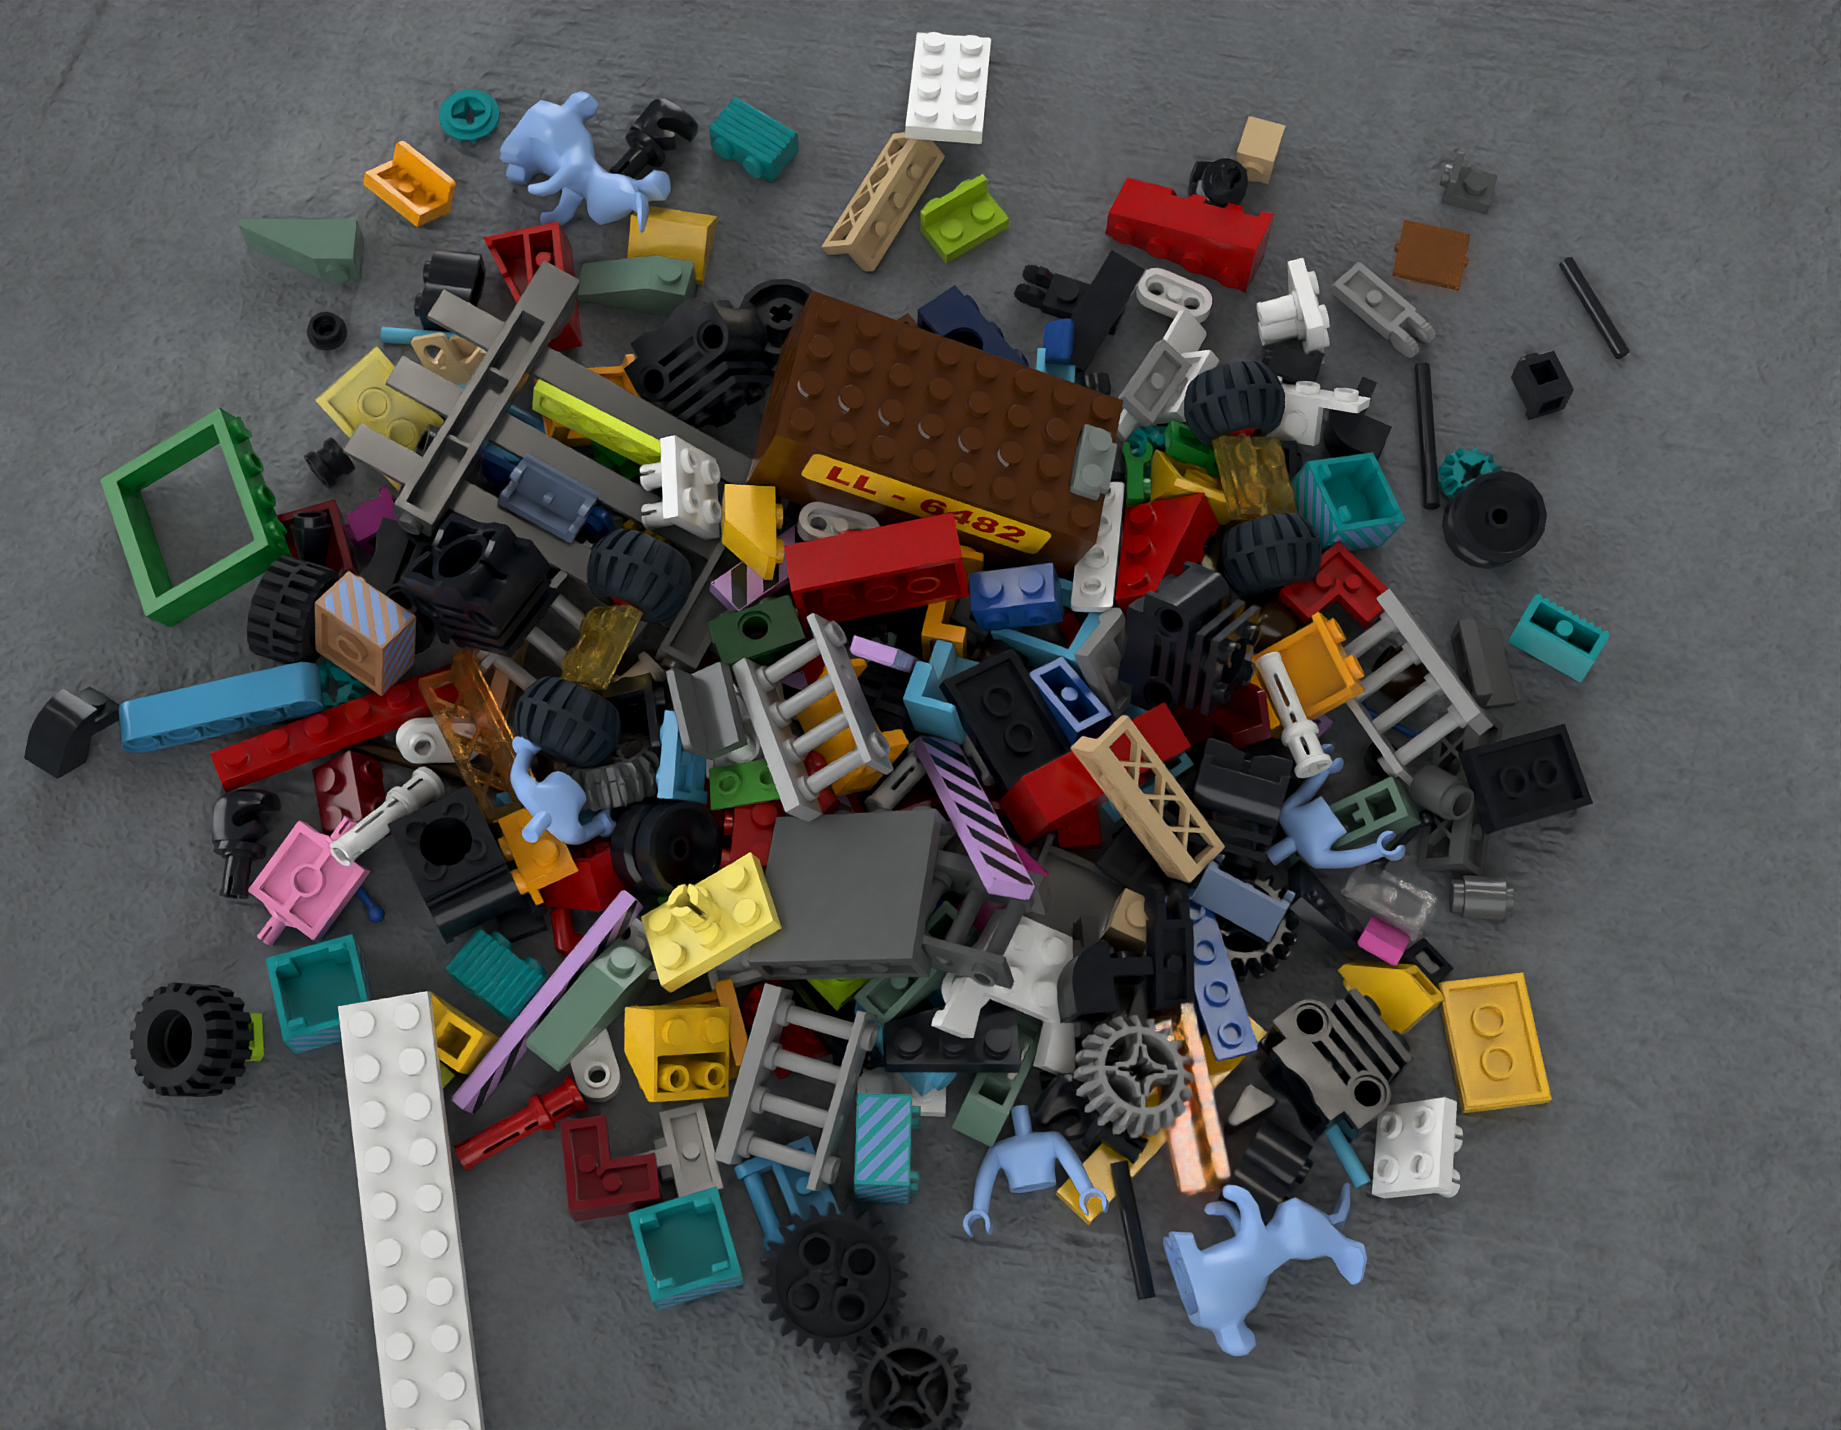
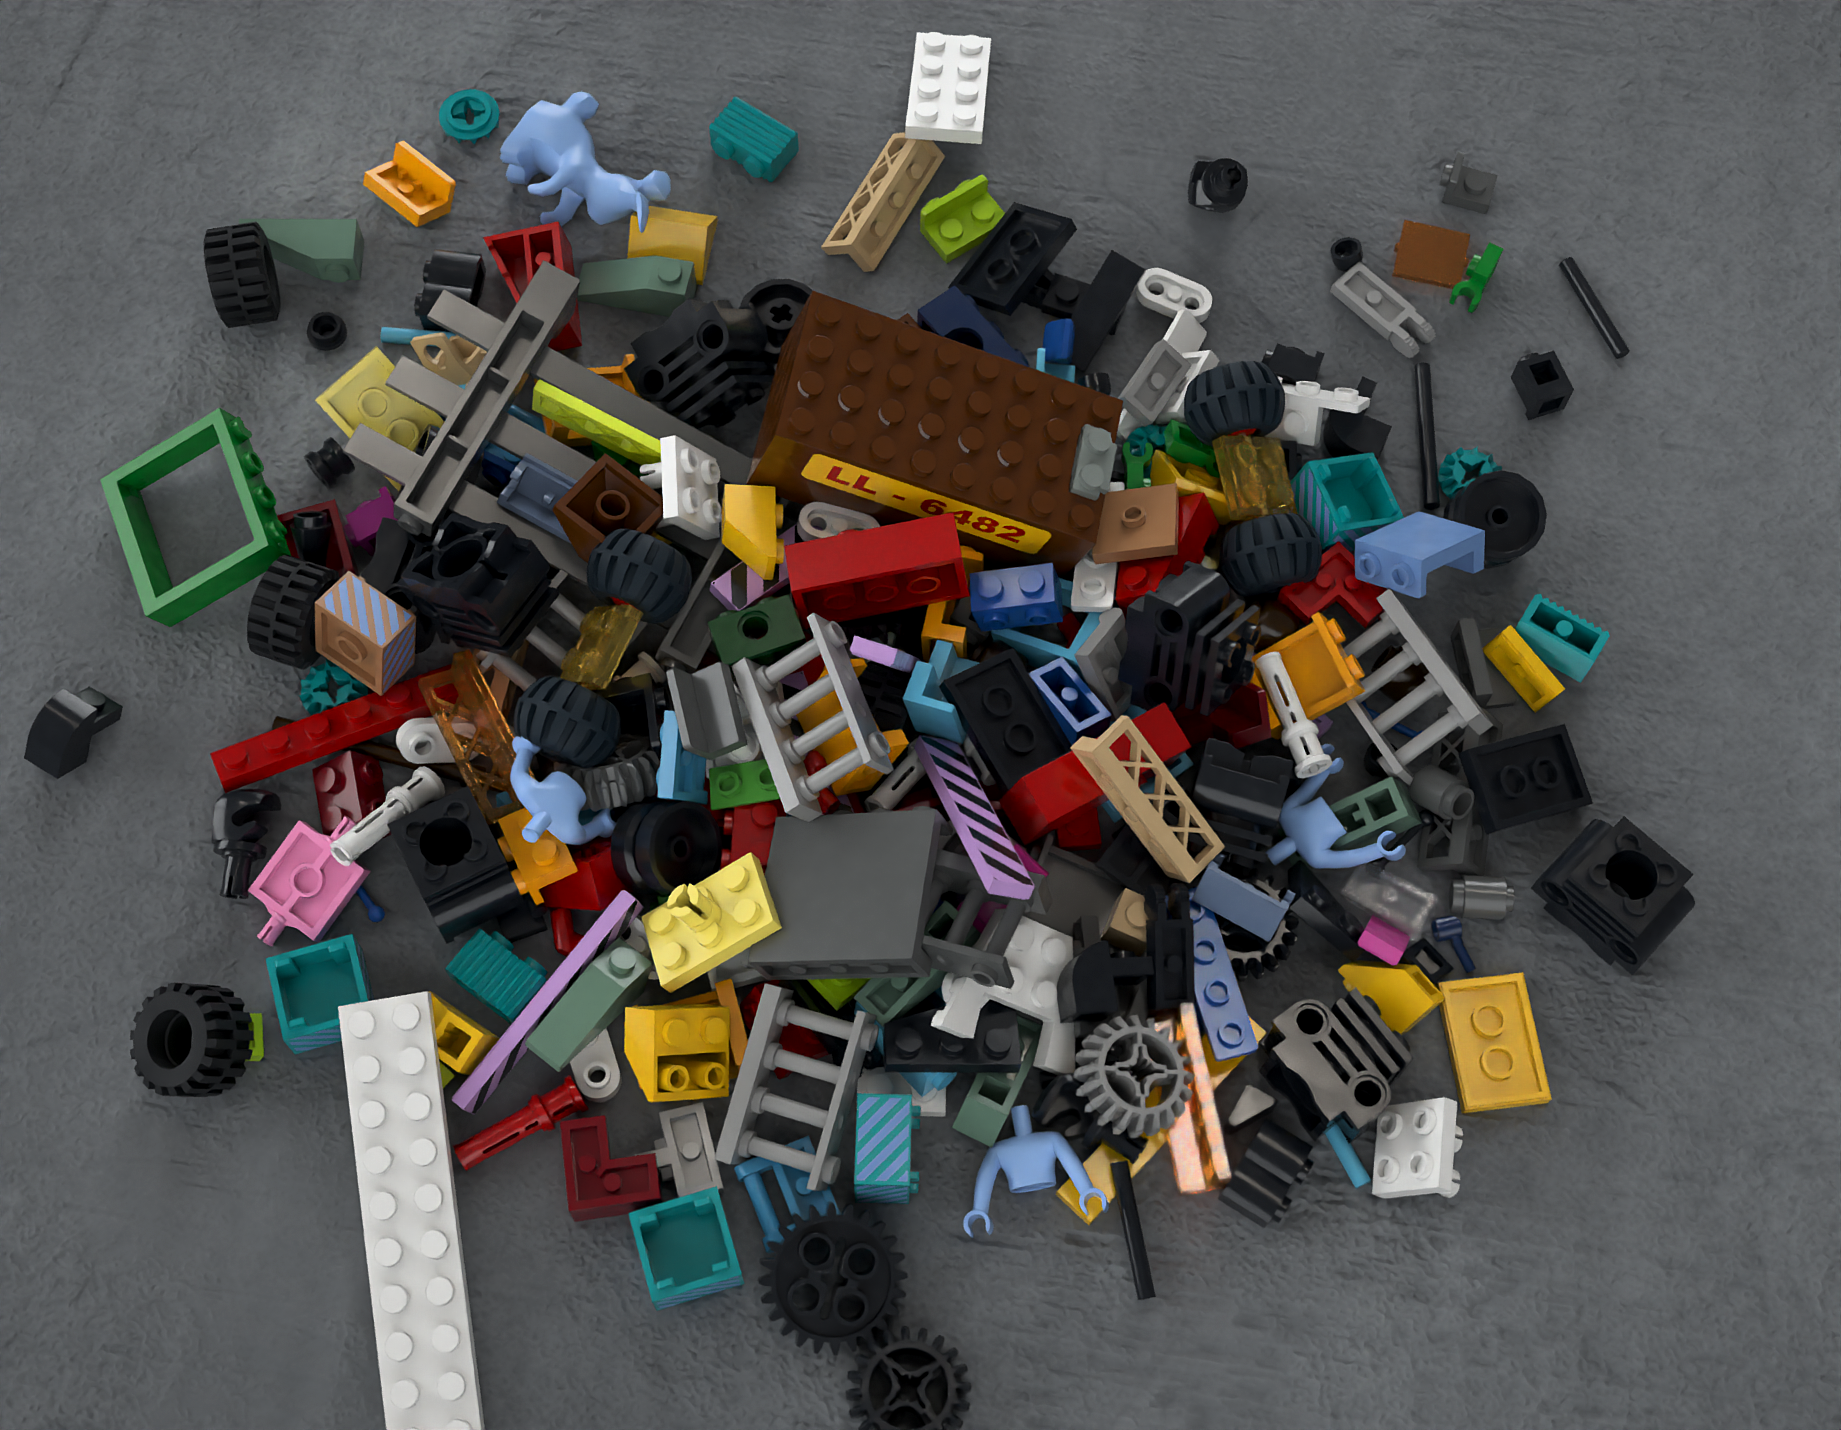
dark azure beam [118,662,323,753] -> none
black piece [610,99,698,179] -> none
red wedge [1105,177,1275,293] -> none
light blue animal [1163,1183,1367,1356] -> none
tan brick [1235,116,1285,184] -> none
white plate [1256,258,1330,364] -> none
none -> black tyre [203,222,280,328]
none -> reddish brown slope [553,453,663,563]
none -> black plate [948,202,1077,316]
none -> medium nougat plate [1092,483,1179,565]
none -> black hinge [1330,237,1363,272]
none -> medium blue panel [1355,511,1485,598]
none -> dark blue hand [1431,916,1476,973]
none -> green plate [1449,242,1503,313]
none -> yellow tile [1482,625,1565,713]
none -> black piece [1531,816,1695,975]

